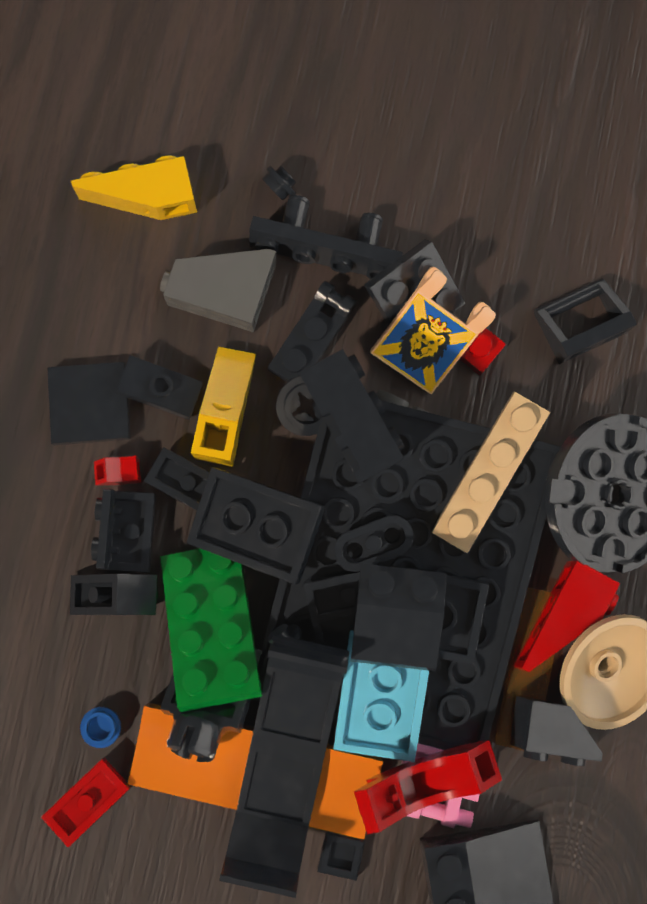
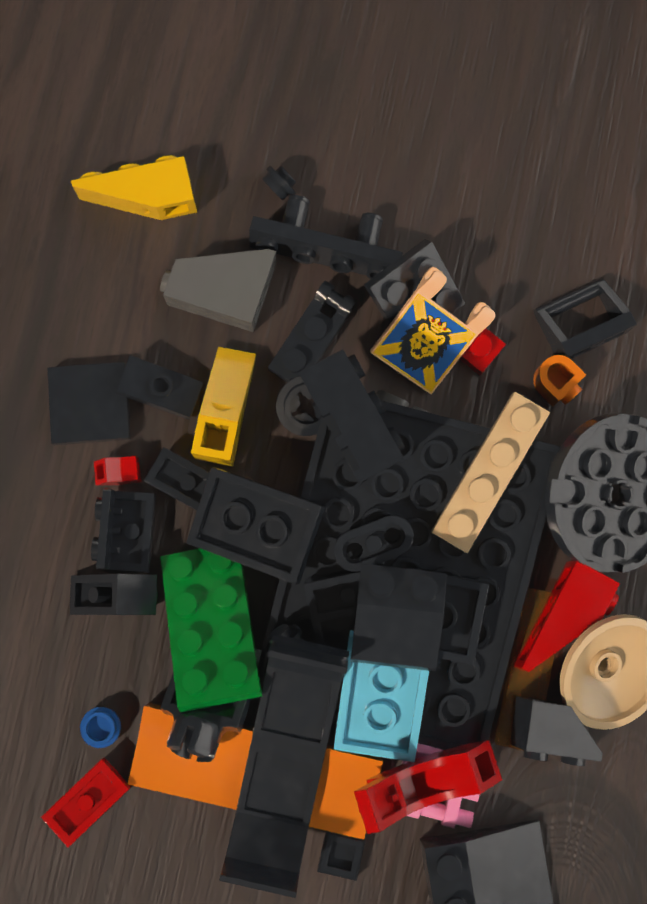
none -> orange plate [533,355,586,407]

